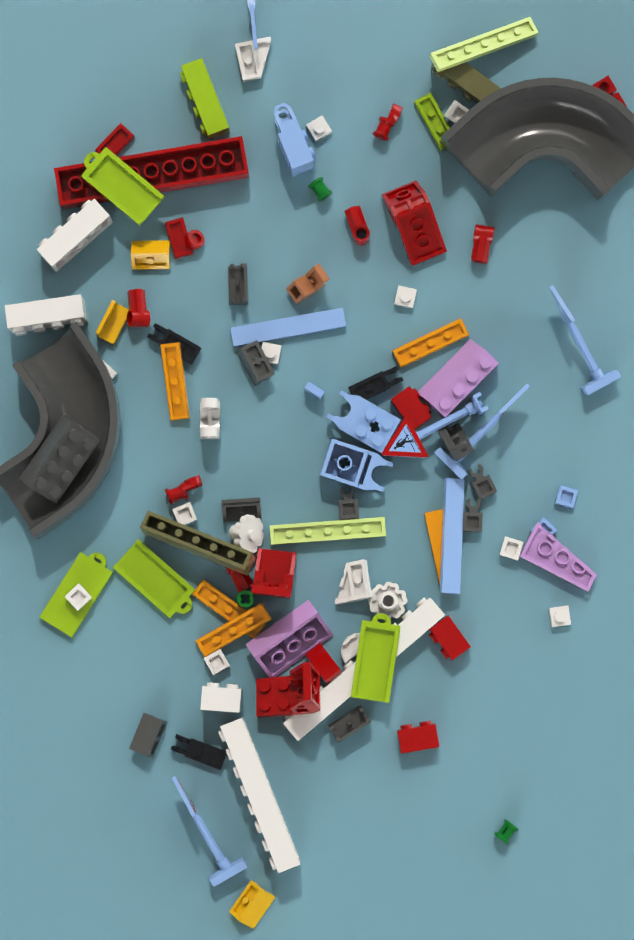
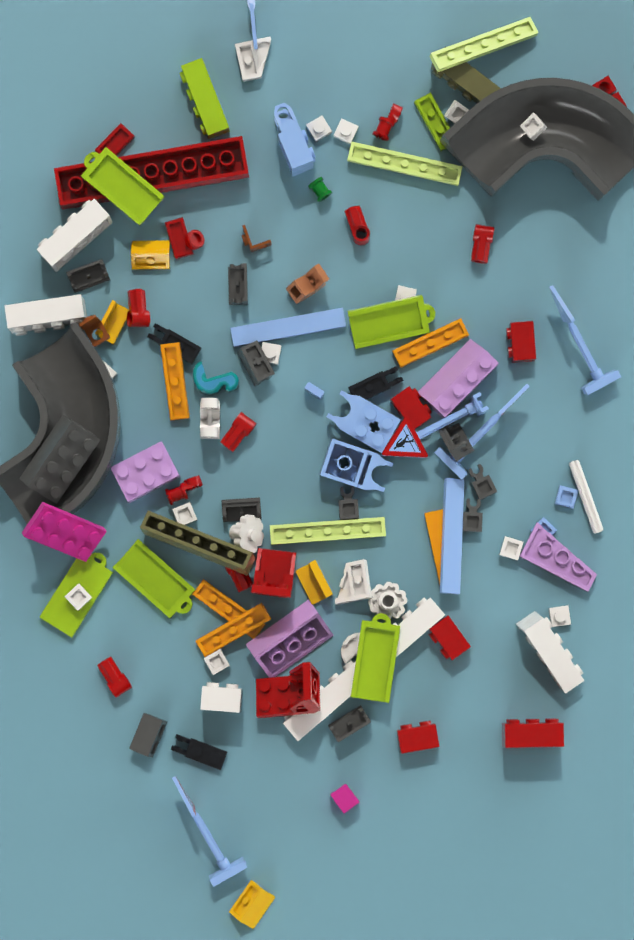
white brick [218,717,301,873] -> none
green bush [237,590,254,608] -> none
red tile [305,643,342,683] -> none
red bracket [381,180,447,266] -> none
green bush [494,819,519,845] -> none
none -> dark pink plate [22,502,107,562]
none -> dark grey hinge [66,259,110,293]
none -> dark orange bracket [79,315,110,347]
none -> red piece [97,657,132,698]
none -> lavender brick [110,441,180,503]
none -> animal [193,361,239,395]
none -> red piece [220,412,257,452]
none -> dark orange bracket [241,225,272,252]
none -> yellow panel [296,560,333,604]
none -> dark pink panel [330,784,359,813]
none -> white plate [334,118,359,145]
none -> yellowish green plate [347,142,463,186]
none -> lime piece [347,295,435,349]
none -> red brick [502,718,564,748]
none -> red brick [506,321,536,363]
none -> white wedge [516,611,584,694]
none -> white plate [520,112,547,141]
none -> white axle [569,460,603,534]

